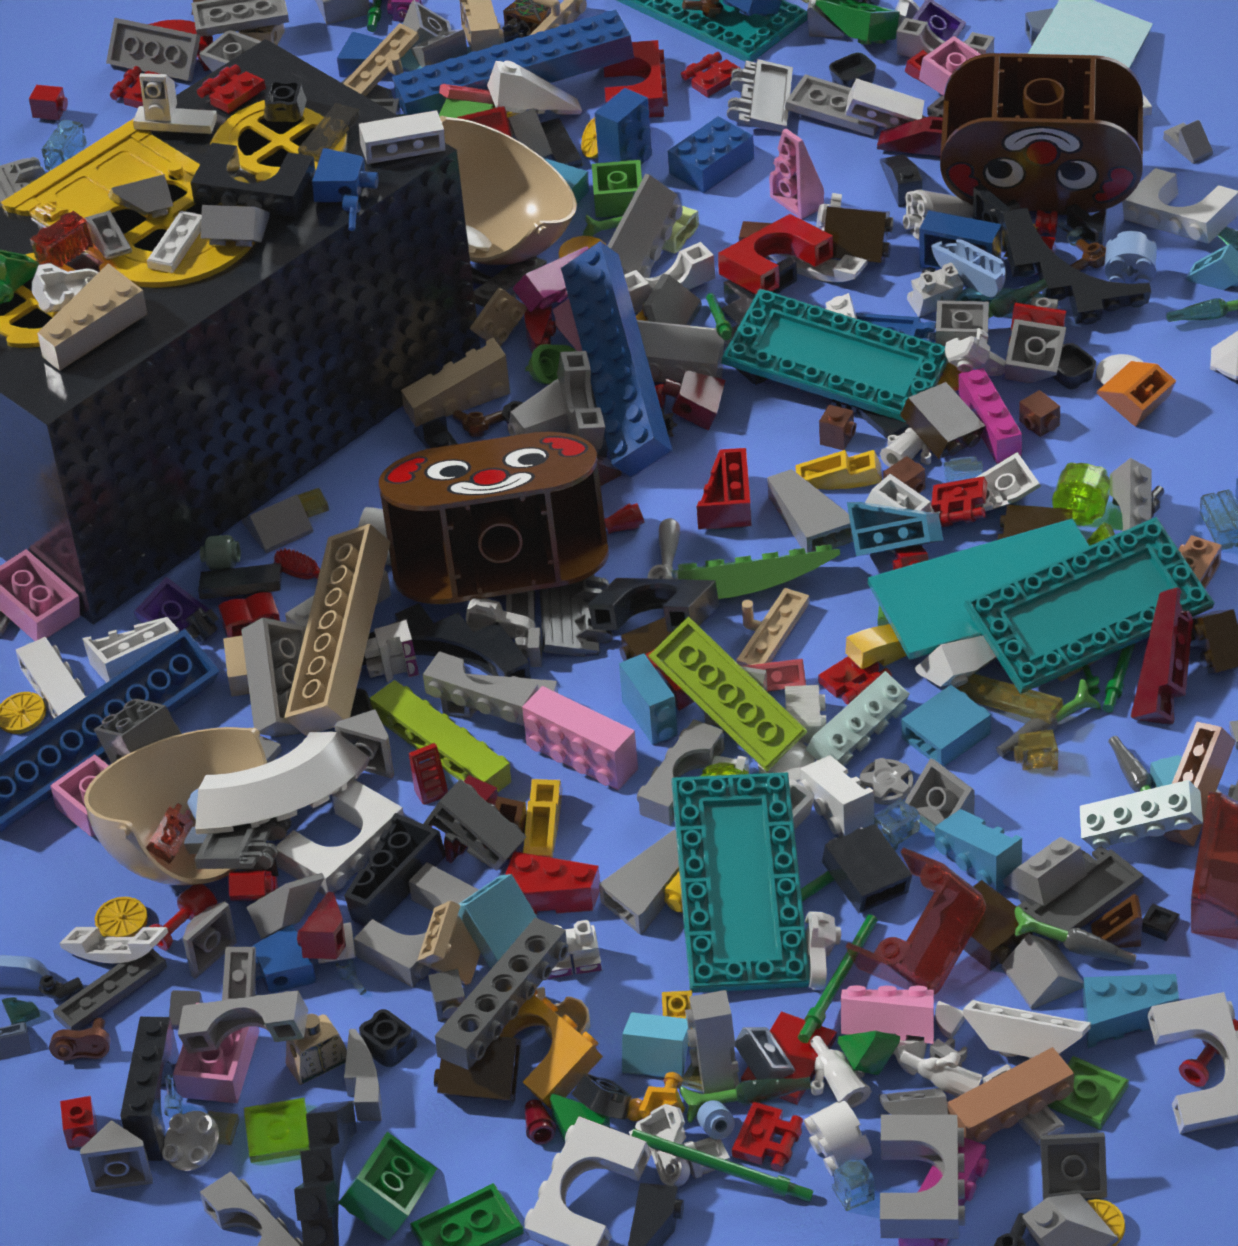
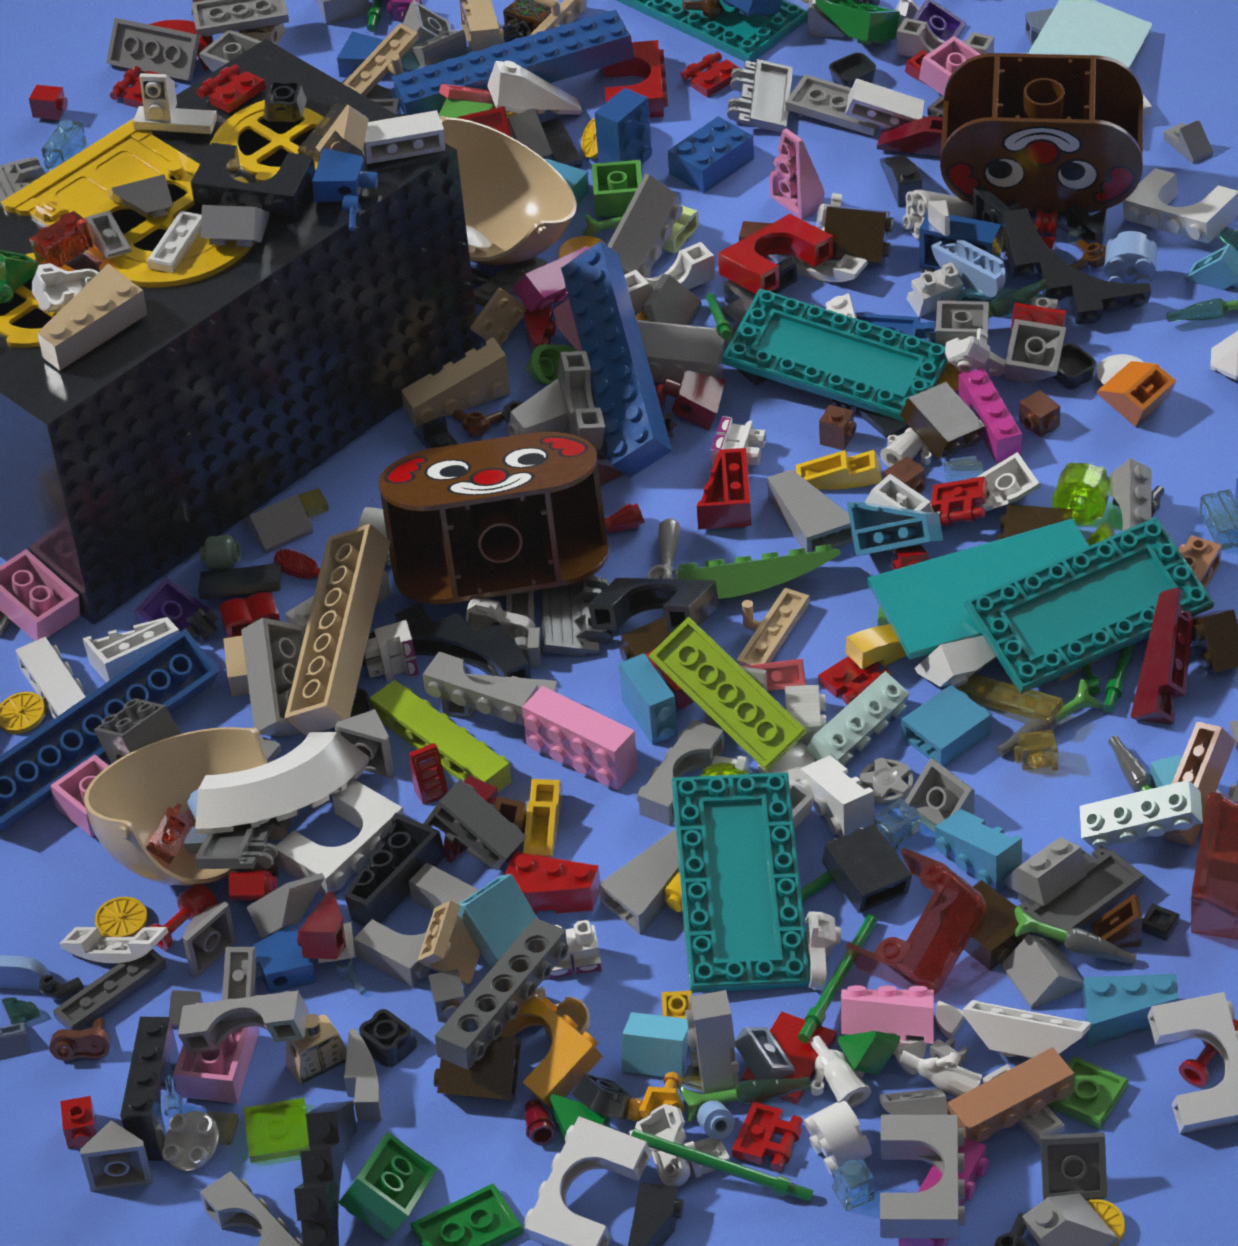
none -> tan slope [316,104,369,153]
none -> white hips [711,416,766,467]
none -> white slope [928,200,950,236]

